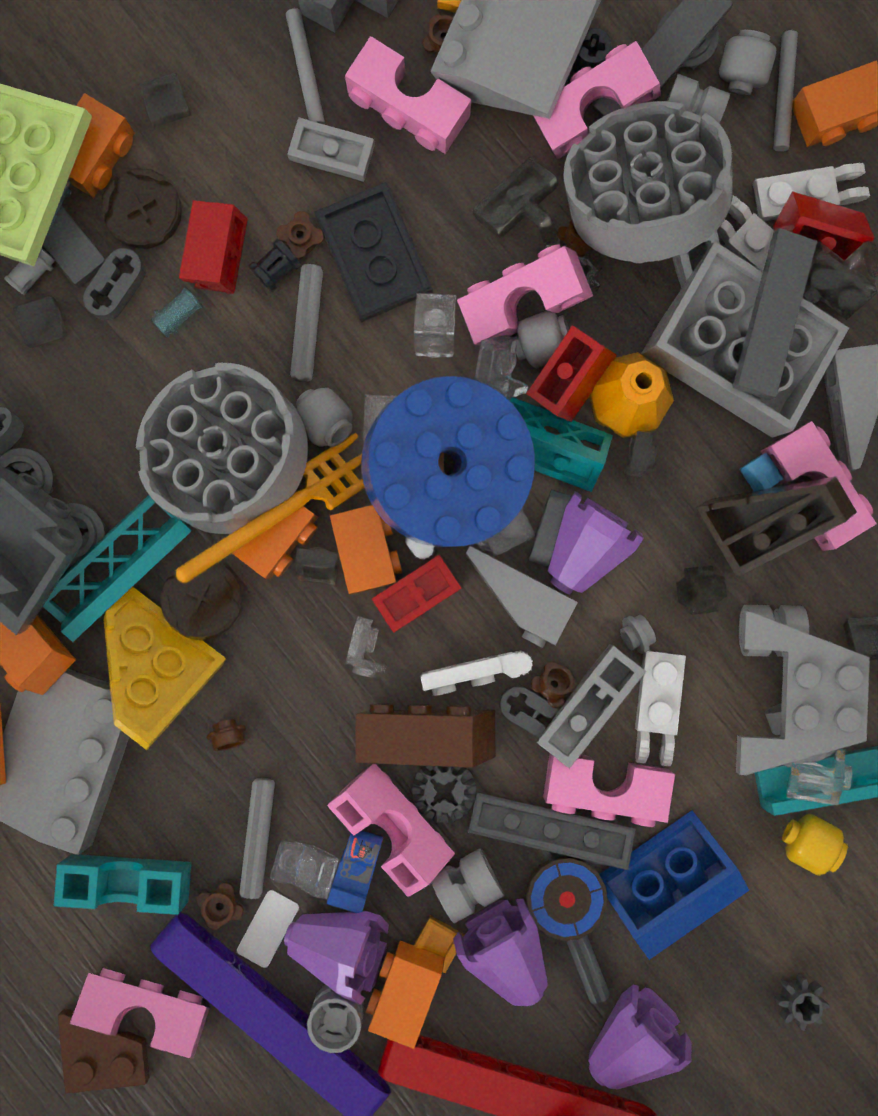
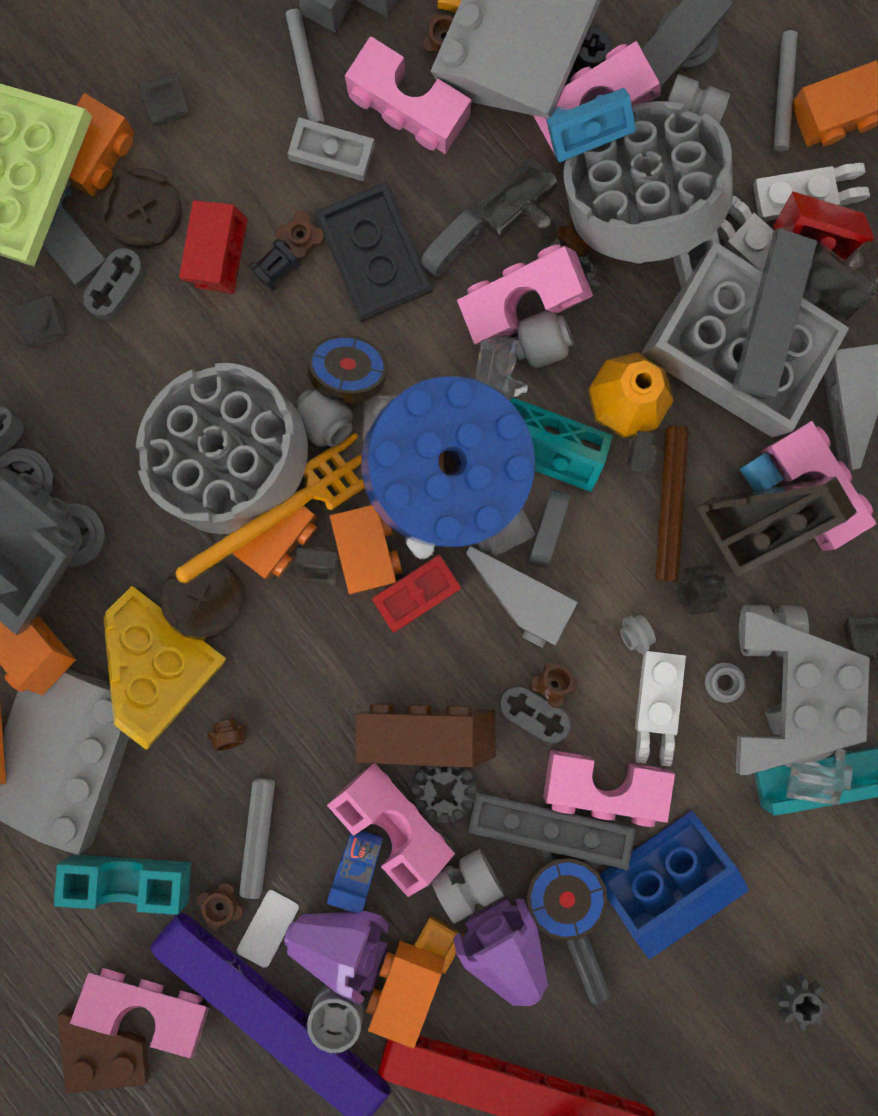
light grey pin [4,248,55,296] -> none
teal fence [43,495,192,642] -> none
clear light blue pin [151,287,202,338] -> none
clear bracket [270,840,339,899] -> none
light grey axle [290,264,323,382] -> none
clear bracket [345,616,387,678] -> none
clear bracket [414,293,456,358] -> none
white hinge [420,651,533,696] -> none
red brick [526,325,617,422] -> none
light grey slope [537,644,646,769] -> none
medium lavender cone [548,491,644,595] -> none
medium lavender cone [588,984,692,1090] -> none
light grey head [719,30,776,95] -> none
yellow head [782,814,848,876] -> none
none -> dark brown tile [307,335,387,403]
none -> dark grey beam [420,209,485,277]
none -> dark azure tile [546,88,636,162]
none -> reddish brown axle [656,425,689,582]
none -> light grey plate [704,662,746,703]

